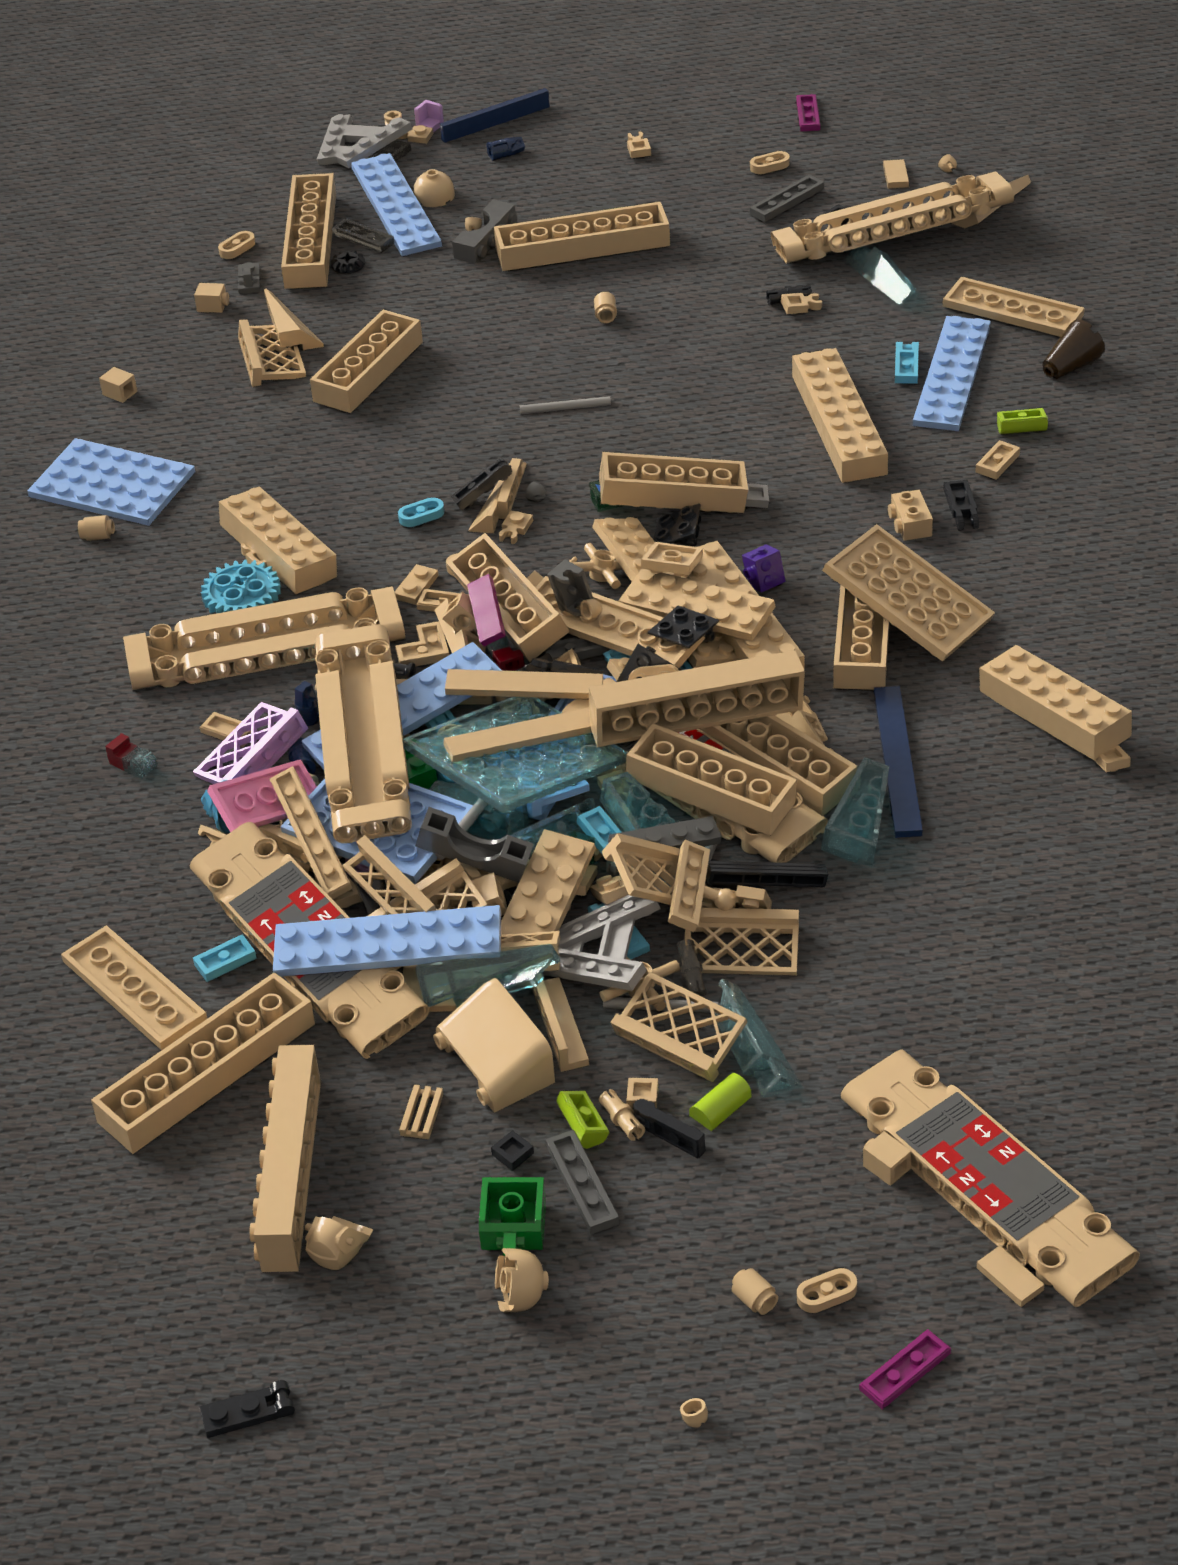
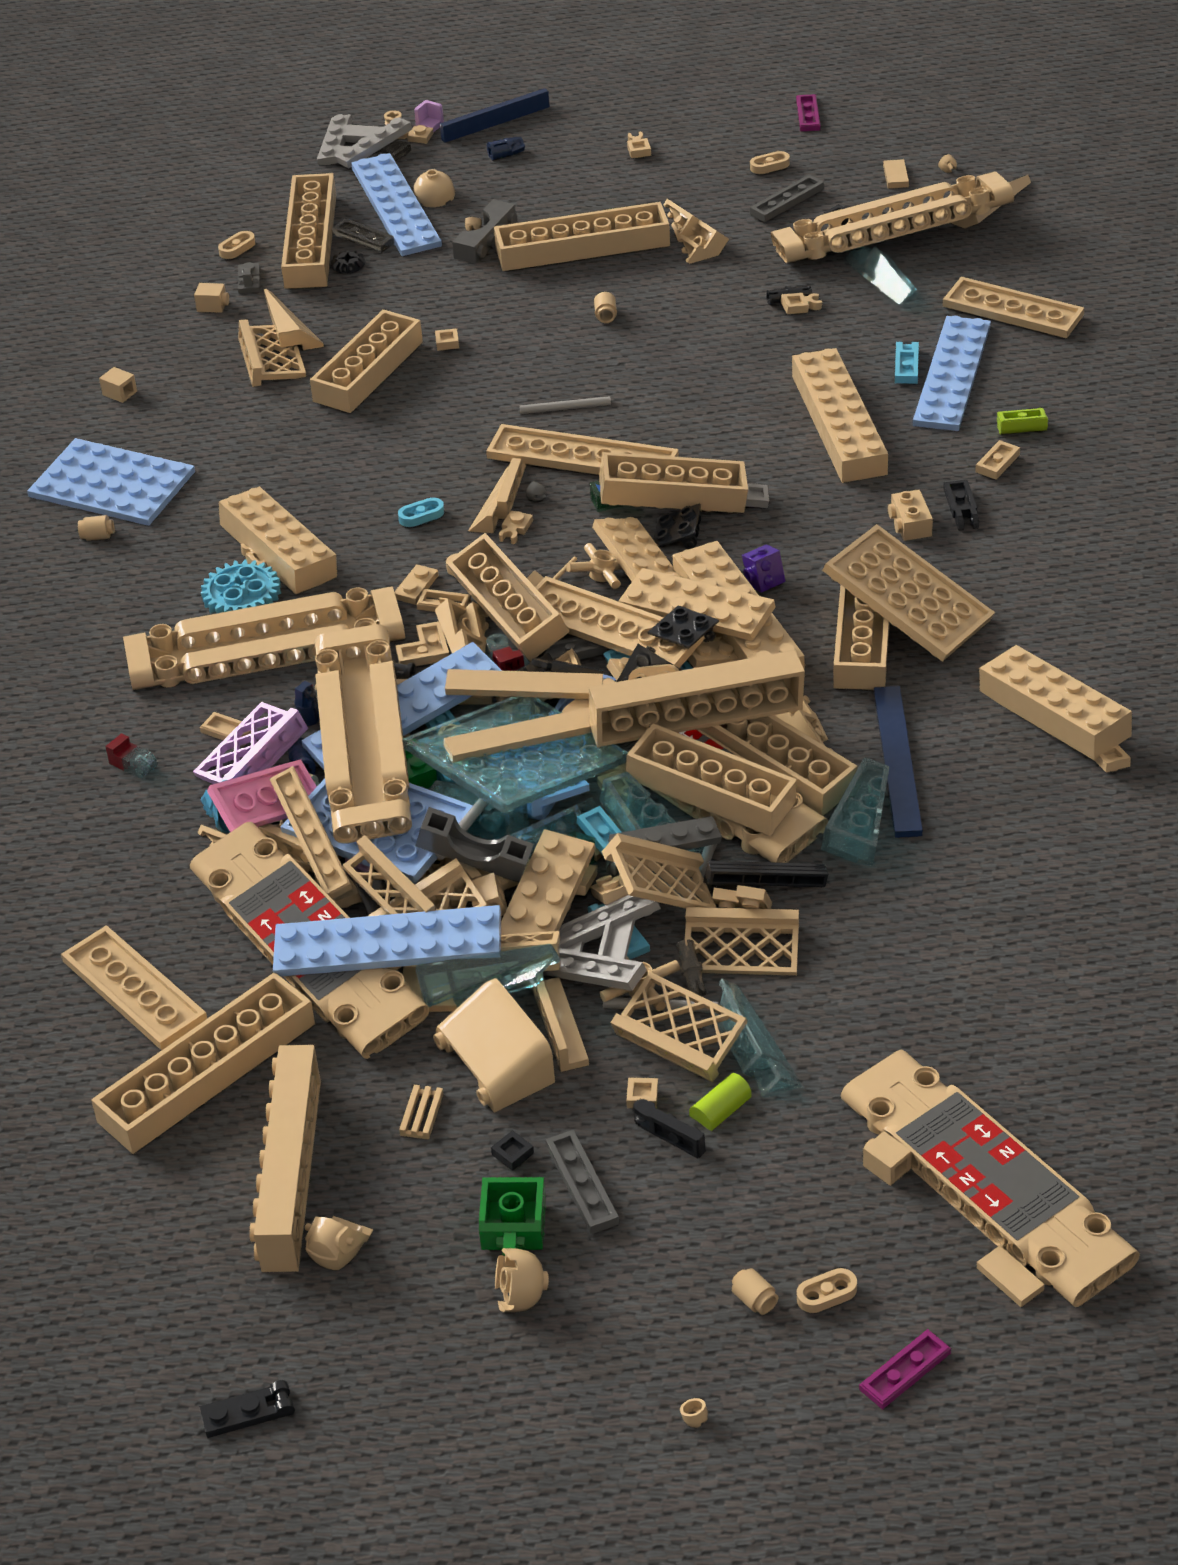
medium azure plate [193,934,257,982] -> none
tan brick [442,592,477,633] -> none
black hinge [451,459,513,511] -> none
tile [467,574,506,647] -> none
dark grey hinge [547,559,593,616] -> none
lime brick [557,1091,610,1149] -> none
tan hinge [580,599,602,620] -> none
tan pin [599,1089,645,1141] -> none
tan plate [641,542,703,577] -> none
tan plate [668,840,737,932] -> none
dark brown cone [1043,319,1105,379] -> none
none -> tan plate [435,329,459,351]
none -> tan plate [486,424,679,475]
none -> tan wedge [663,199,729,264]

